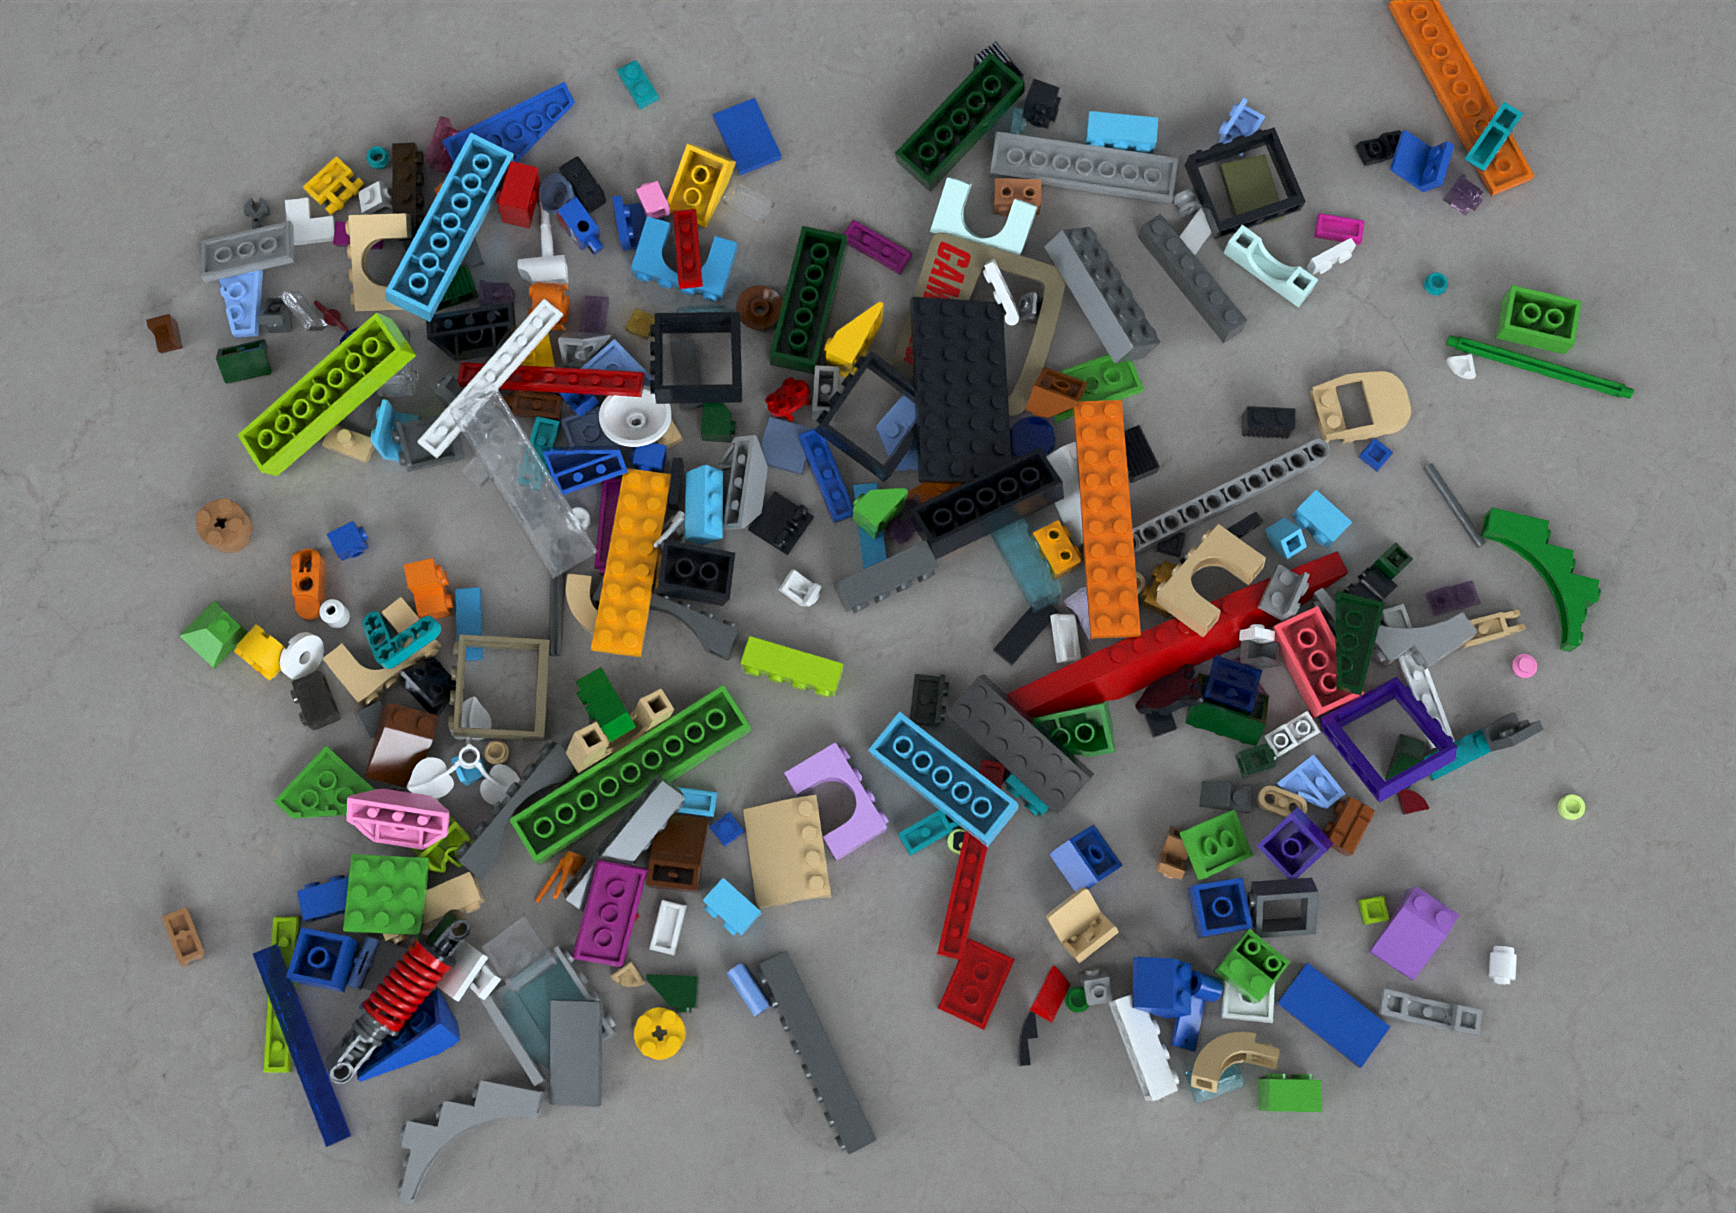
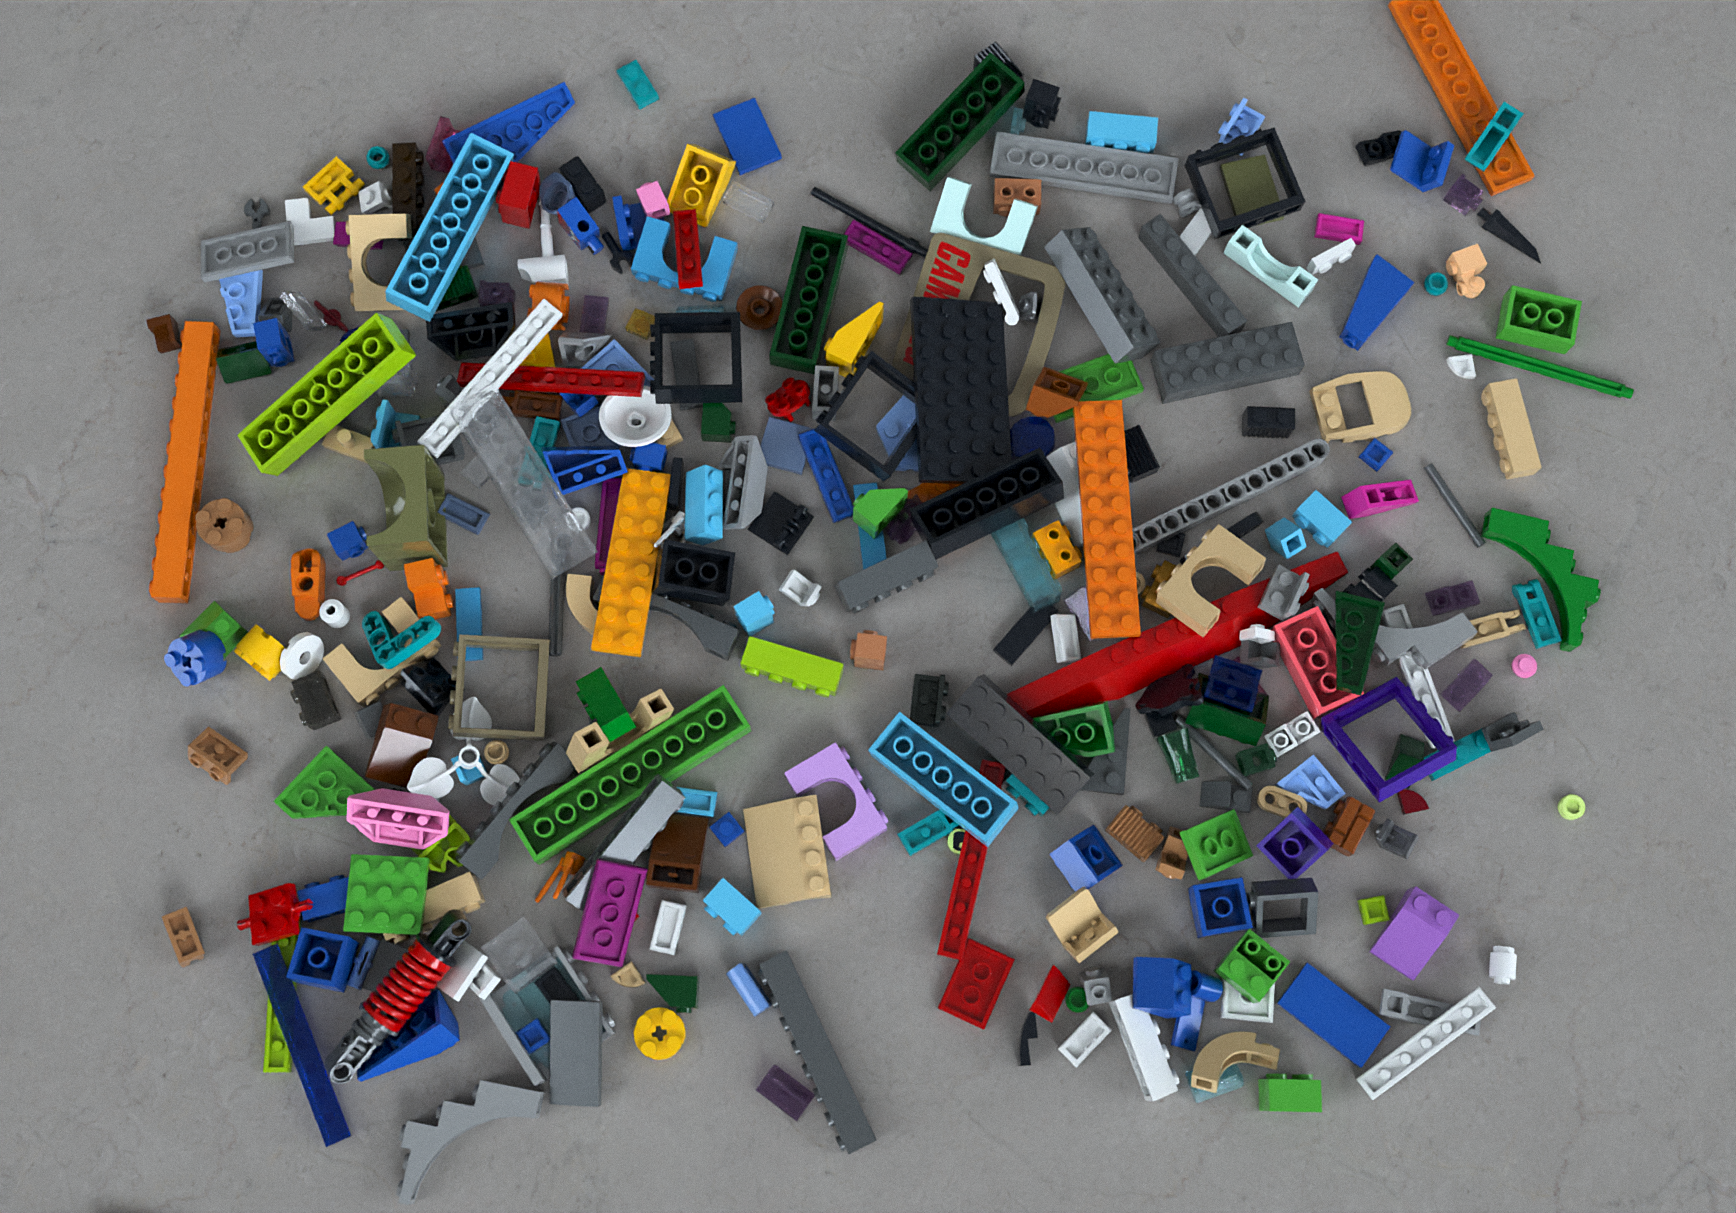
none -> orange brick [149,321,221,604]
none -> blue brick [164,630,227,687]
none -> medium nougat bracket [188,726,248,785]
none -> red plate [237,883,313,946]
none -> blue brick [253,318,295,367]
none -> red hinge [336,560,385,586]
none -> olive piece [364,445,448,571]
none -> sand blue tile [437,493,490,535]
none -> blue tile [515,1018,550,1054]
none -> black tile [534,966,580,1005]
none -> black bar [602,232,633,274]
none -> medium azure brick [733,591,775,637]
none -> clear purple slope [756,1065,815,1121]
none -> black bar [811,187,928,258]
none -> nougat brick [850,630,887,671]
none -> white plate [1058,1012,1112,1067]
none -> dark grey wing [1080,708,1130,795]
none -> medium nougat brick [1105,805,1165,863]
none -> dark grey brick [1151,322,1305,404]
none -> clear green plant [1155,728,1199,784]
none -> dark grey bar [1175,715,1253,791]
none -> blue slope [1339,254,1414,351]
none -> dark pink slope [1341,480,1419,519]
none -> white tile [1356,987,1496,1101]
none -> flat silver bracket [1375,818,1419,859]
none -> clear purple slope [1440,658,1493,712]
none -> light nougat brick [1446,244,1487,299]
none -> black bar [1477,207,1541,264]
none -> tan brick [1481,378,1542,480]
none -> teal plate [1512,579,1562,649]

